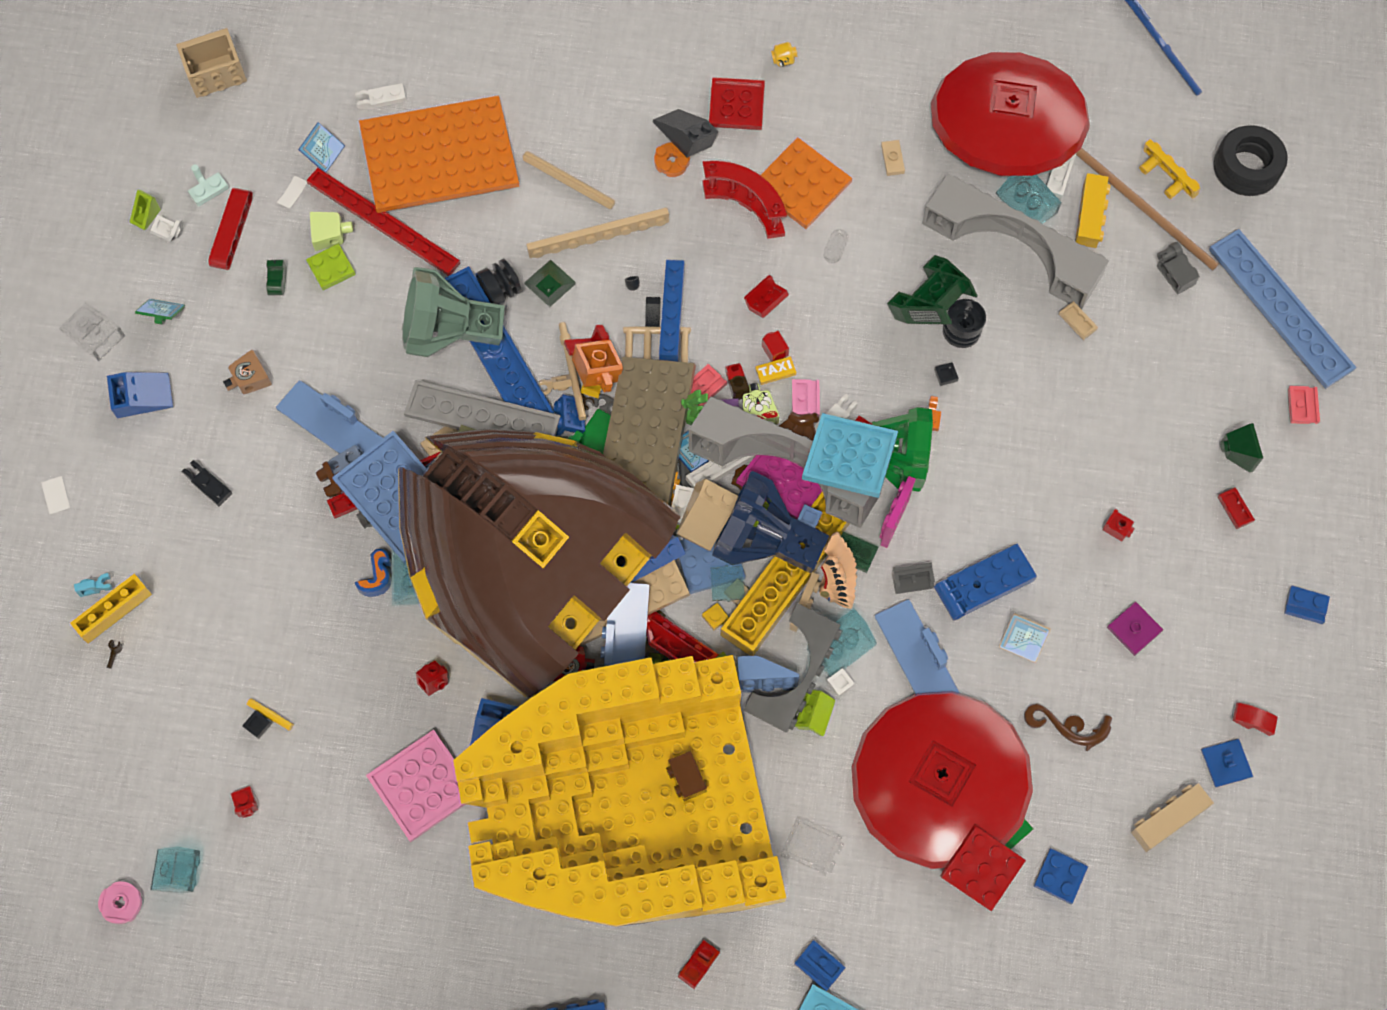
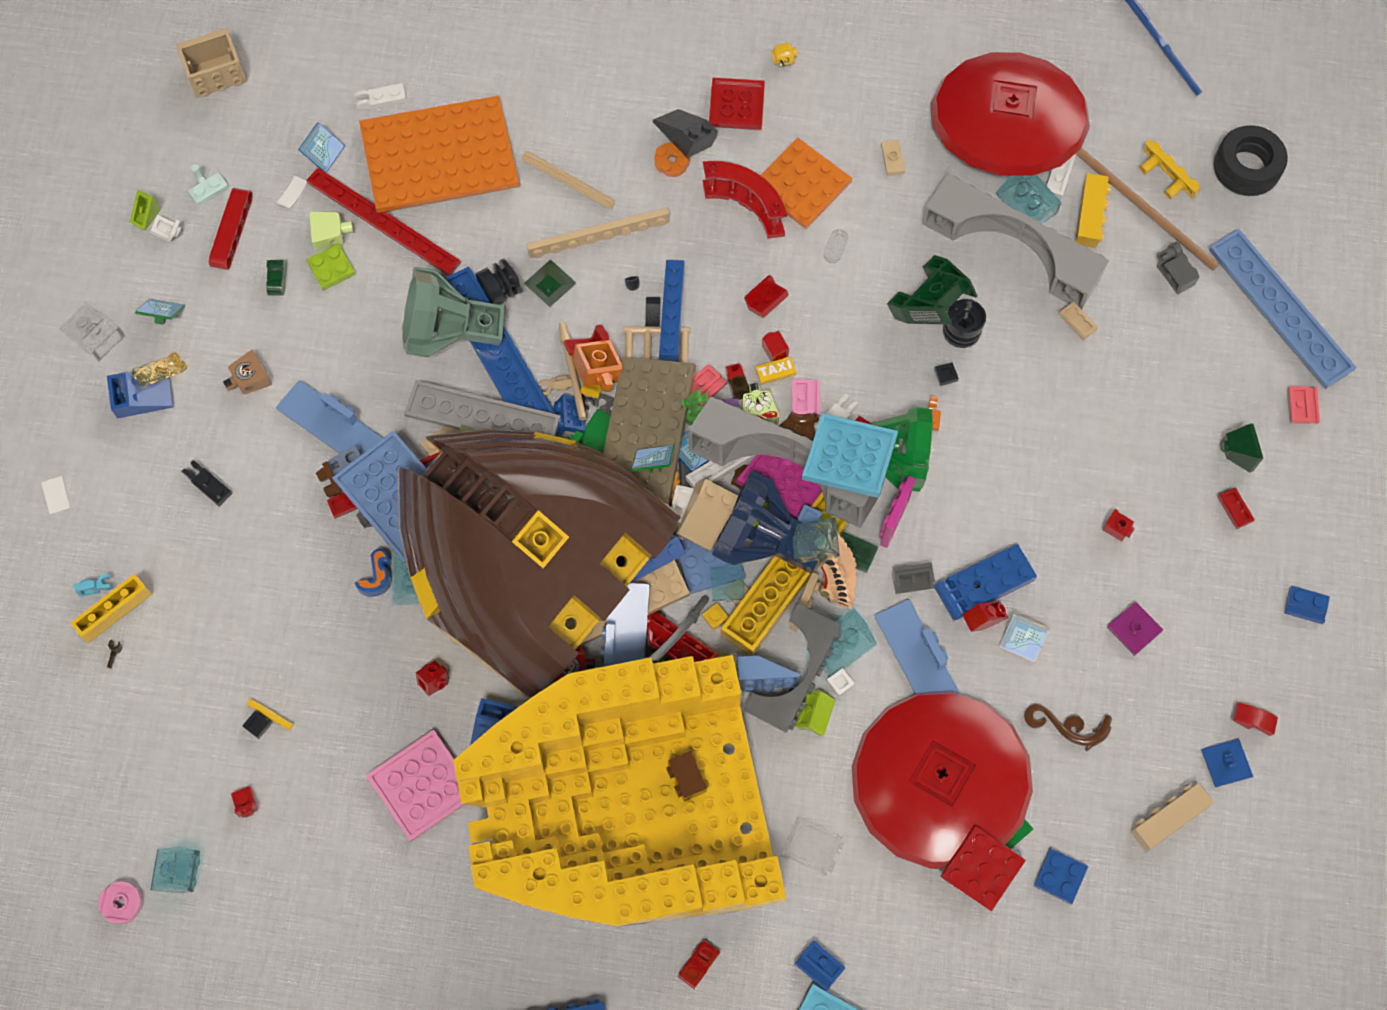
none -> clear yellow plate [131,352,187,387]
none -> piece [631,445,674,473]
none -> dark grey sword [649,596,709,663]
none -> clear light blue slope [793,517,840,563]
none -> red slope [962,601,1009,632]

